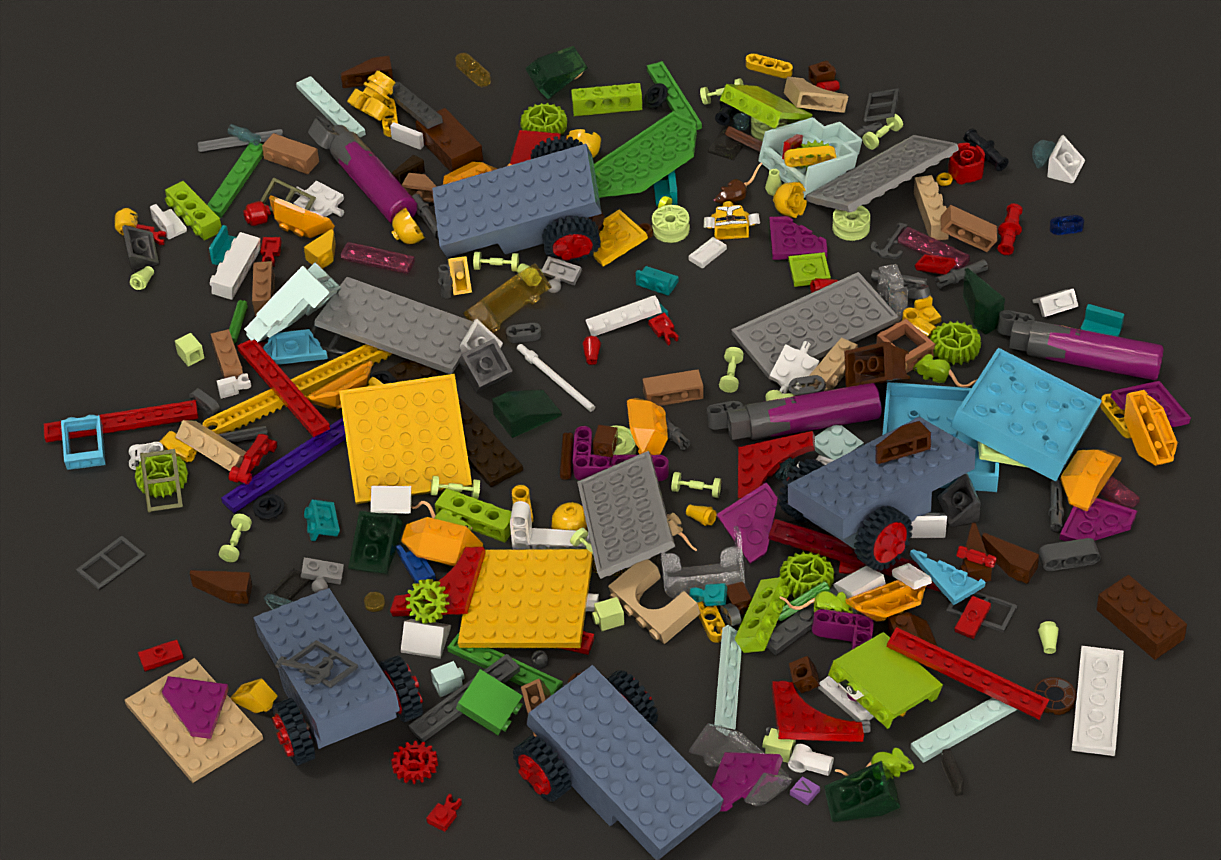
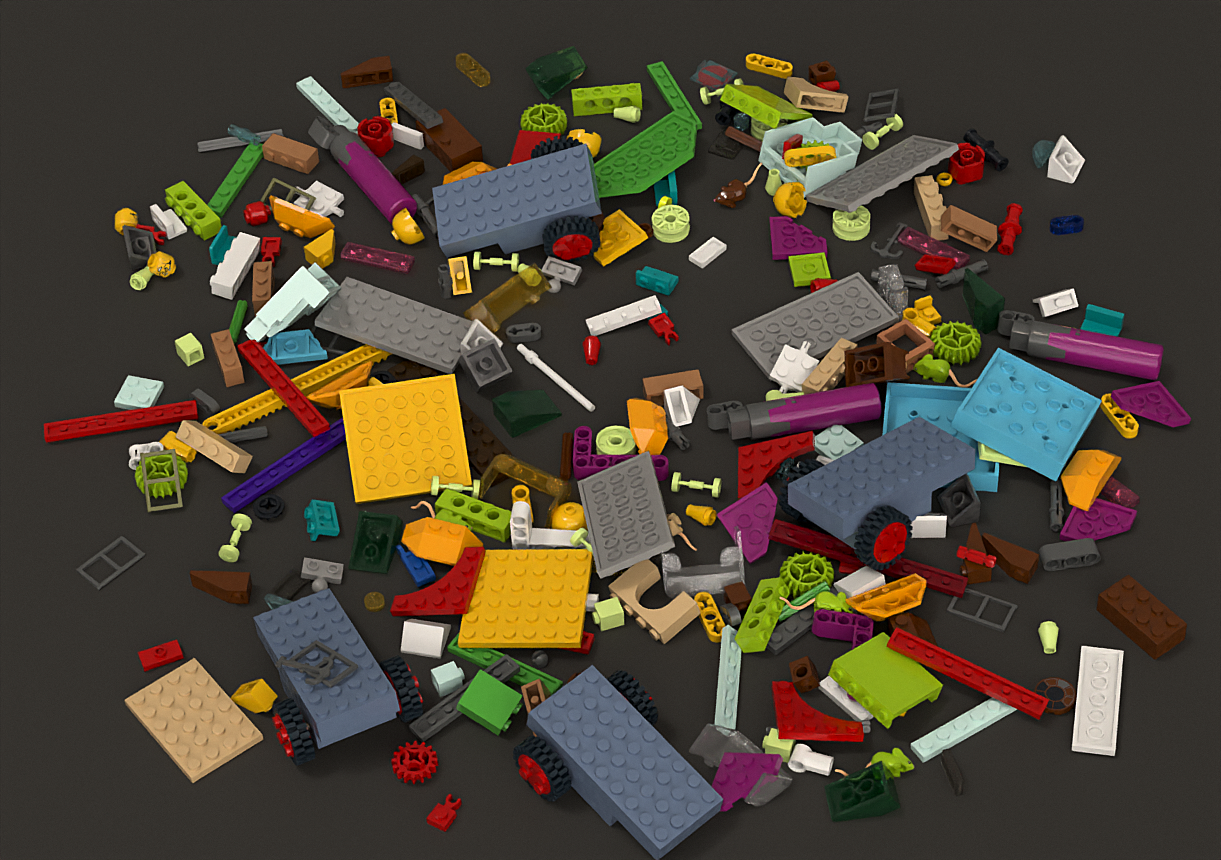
medium azure window [61,415,106,470] -> none
magenta plate [162,676,229,739] -> none
white plate [217,373,251,399] -> none
red plate [229,434,277,485] -> none
yellow beam [347,70,396,121] -> none
white slope [371,486,412,513] -> none
medium nougat slope [402,173,437,203] -> none
lime gear [406,579,450,623] -> none
reddish brown brick [593,425,618,458] -> none
black gear [644,83,669,109] -> none
teal plate [689,583,727,606] -> none
torso [704,201,760,240] -> none
yellowish green wheel [719,347,744,393] -> none
dark grey beam [789,375,826,396] -> none
medium lavender tile [790,776,820,805] -> none
sticker [838,679,864,700] -> none
reddish brown slope [875,421,931,464] -> none
white tile [892,563,932,590] -> none
dark grey beam [904,284,931,299] -> none
medium azure wing [910,549,986,605] -> none
red plate [954,596,991,639] -> none
light orange wedge [1124,390,1178,466] -> none
none -> light aqua plate [114,375,164,410]
none -> yellow head [147,251,176,278]
none -> red brick [357,116,394,157]
none -> clear yellow windscreen [478,454,572,529]
none -> yellowish green cone [614,106,641,123]
none -> white slope [664,385,700,426]
none -> clear light blue piece [690,60,738,91]

